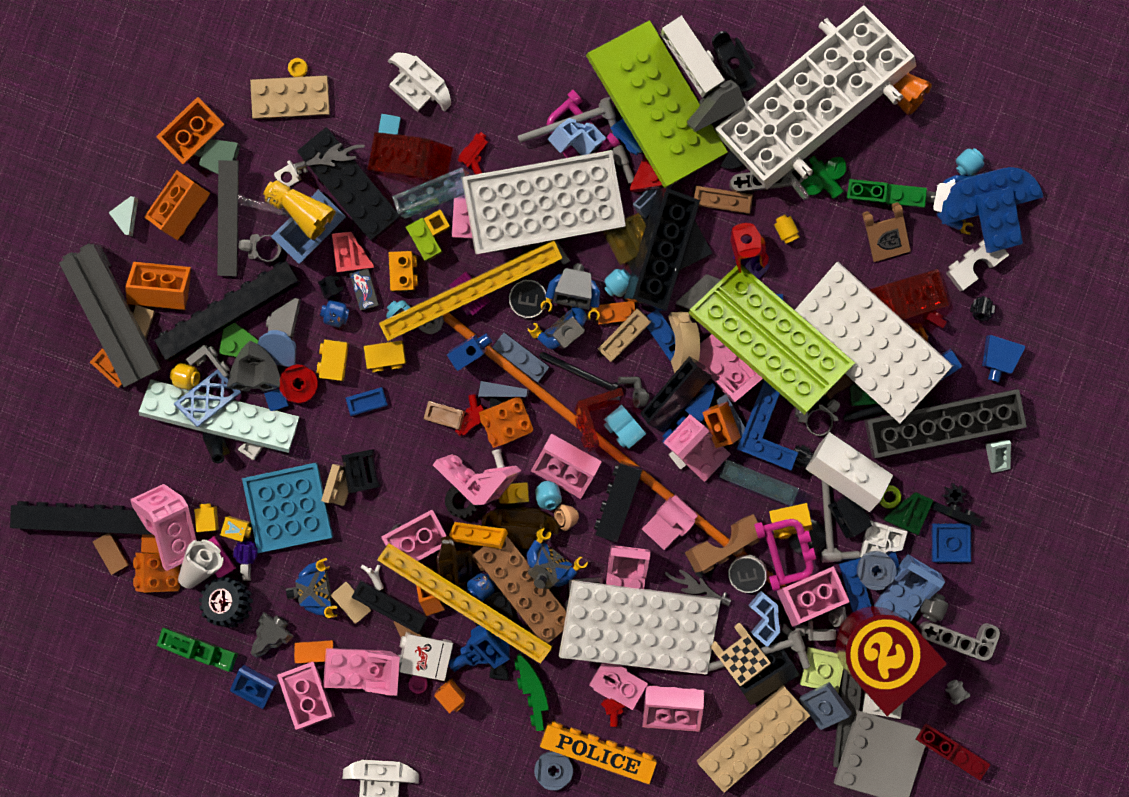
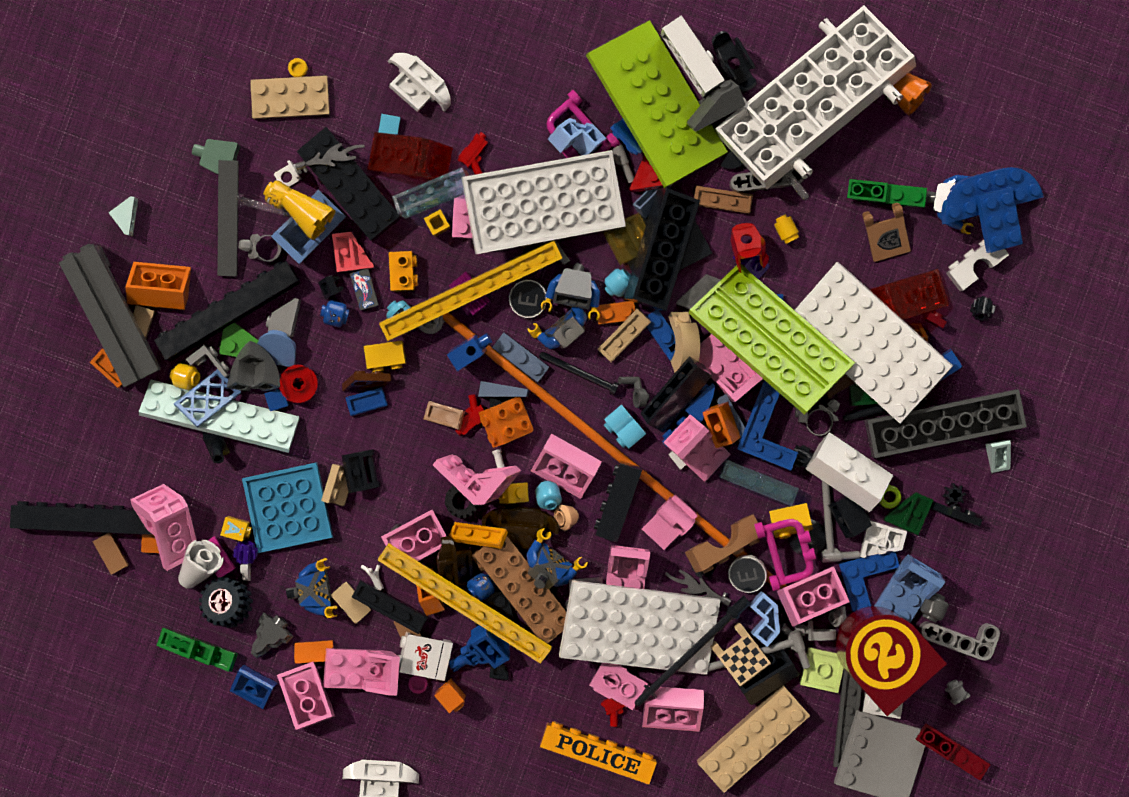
orange bracket [133,552,180,593] -> none
orange slope [144,170,210,241] -> none
orange slope [156,97,225,165] -> none
yellow brick [194,503,219,532] -> none
white tile [238,443,263,460] -> none
yellow brick [317,339,349,381] -> none
lime brick [406,218,443,262] -> none
green slope [514,653,549,731] -> none
light grey bar [518,97,617,143] -> none
sand blue plate [534,751,573,790] -> none
clear red bracket [574,388,624,452] -> none
green plant [799,155,846,198] -> none
sand blue plate [799,682,852,730] -> none
sand blue plate [857,551,896,590] -> none
blue tile [932,523,971,562] -> none
medium azure head [956,148,985,176] -> none
blue torso [982,335,1025,383] -> none
none -> reddish brown wing [342,371,391,391]
none -> black bar [634,596,751,707]

